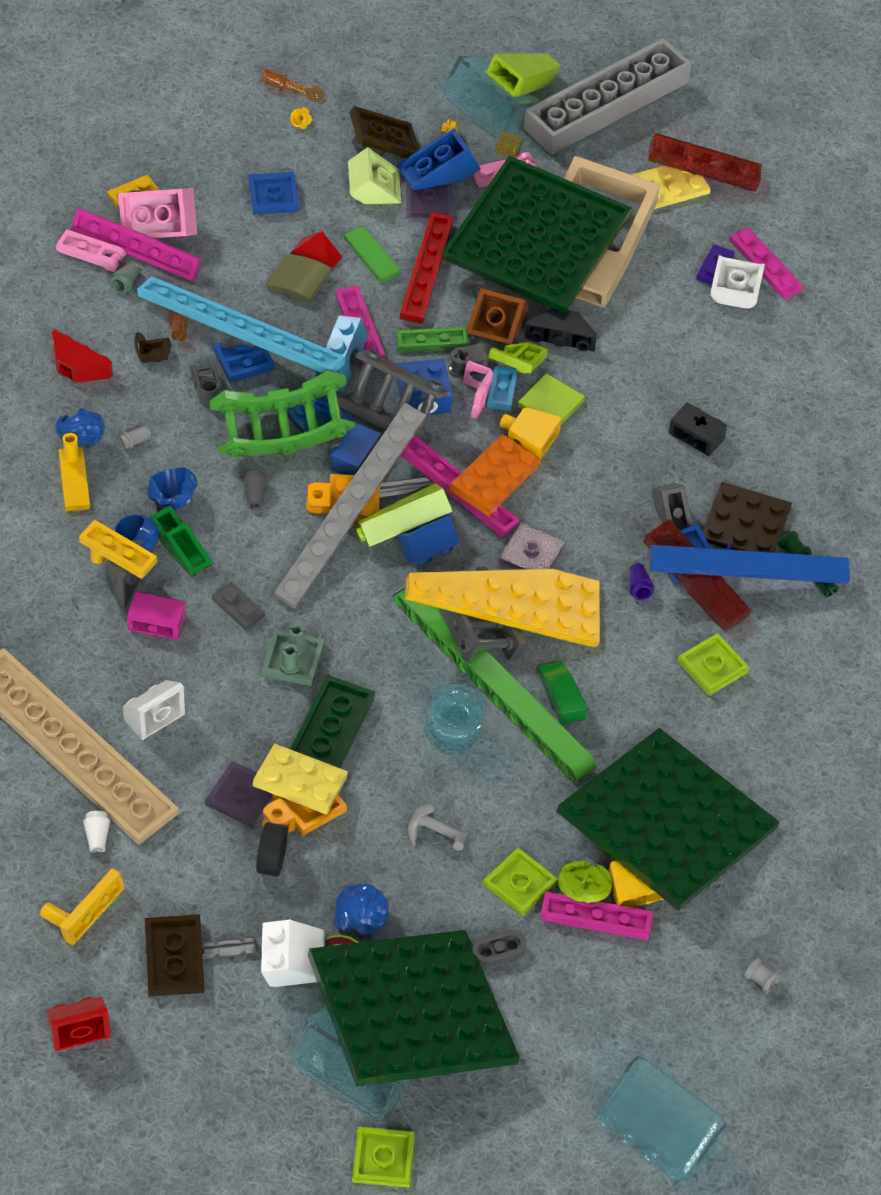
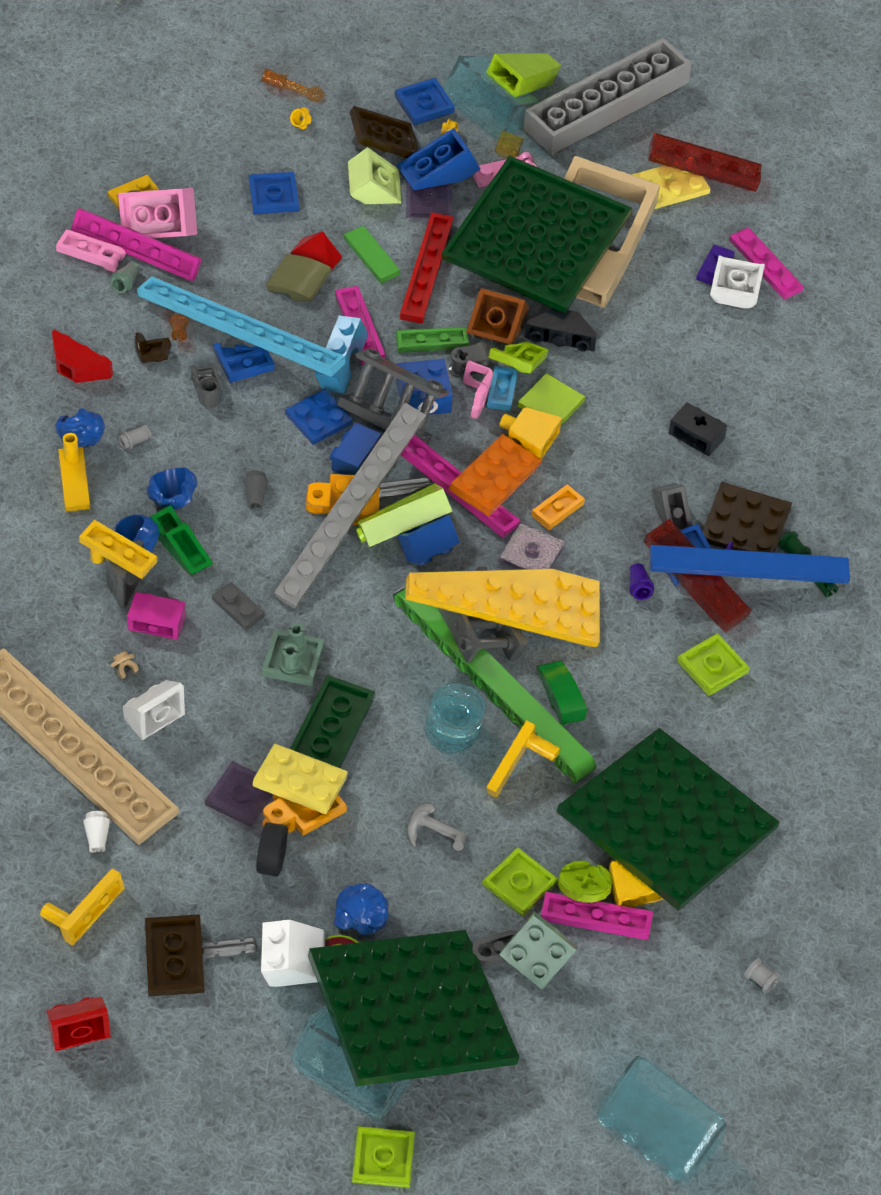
bright green fence [209,370,356,457] -> none
none -> tan plate [110,651,138,679]
none -> blue plate [395,78,455,125]
none -> yellow piece [486,720,561,798]
none -> sand green plate [499,912,578,989]
none -> light orange plate [532,484,585,531]

